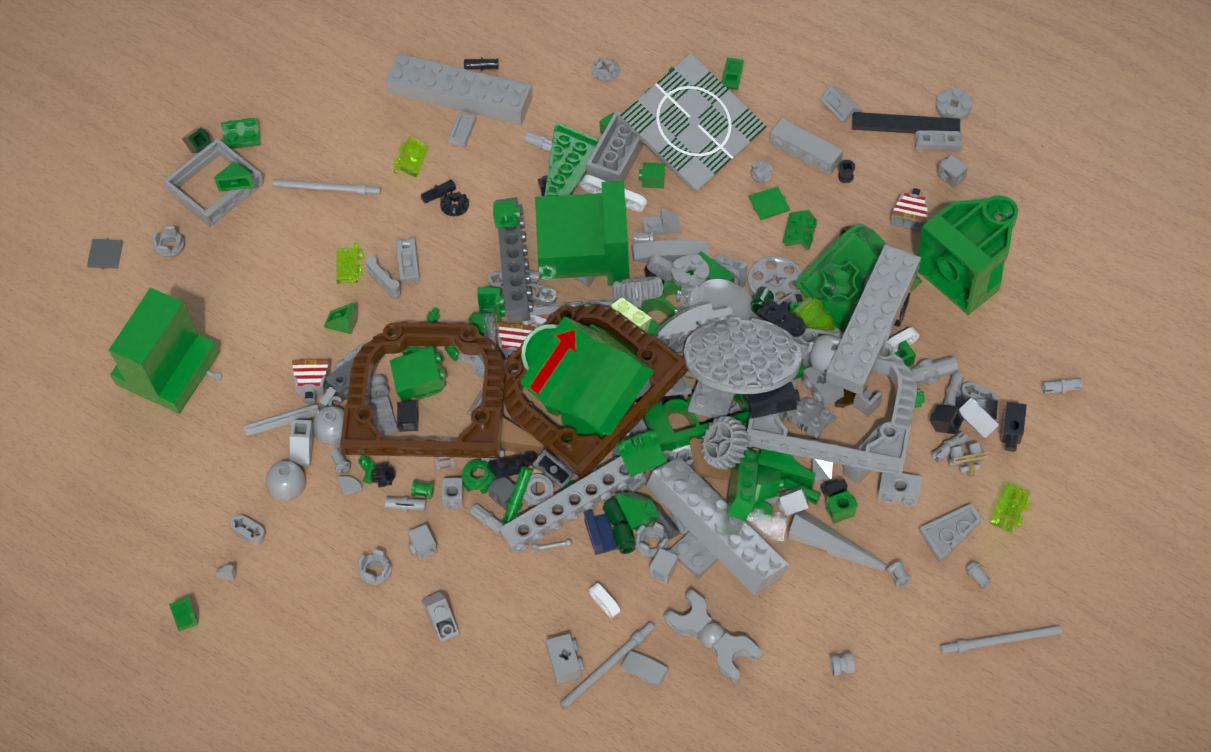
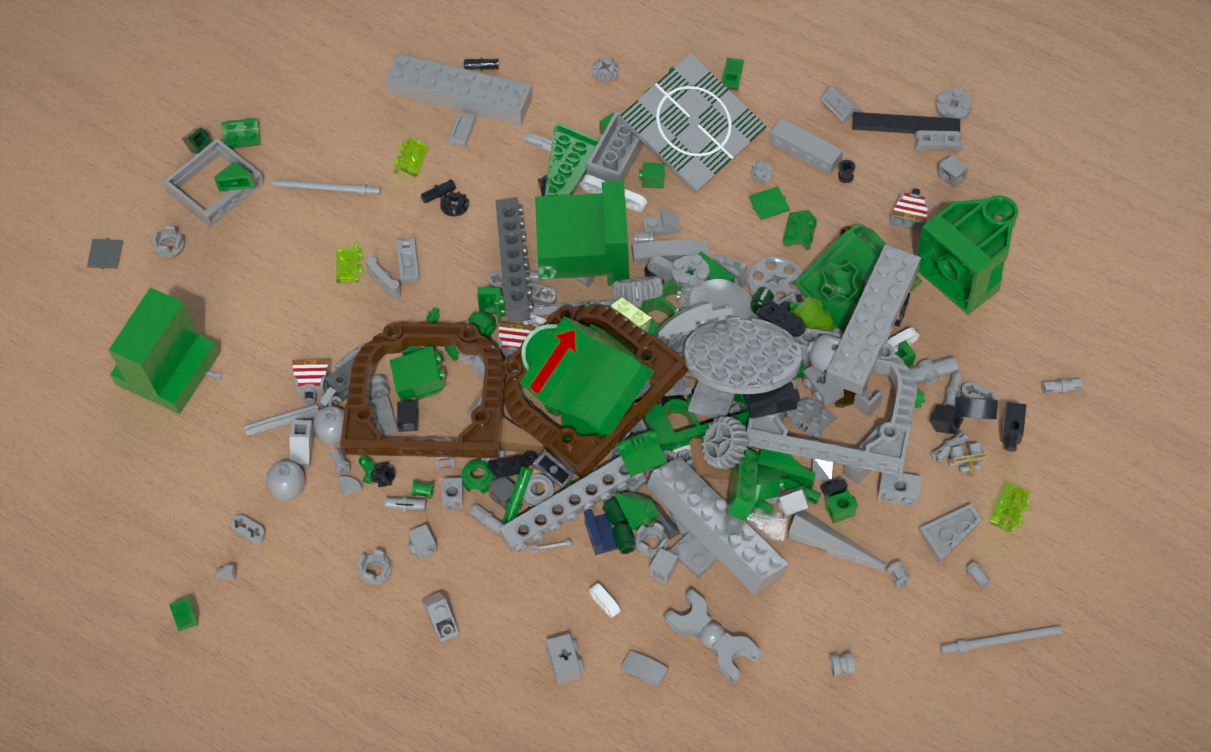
green slope [324,303,358,334] -> none
clear pin [483,313,499,350] -> none
green brick [493,200,521,228] -> none
light grey bar [560,623,655,709] -> none
tile [959,397,999,438] -> none

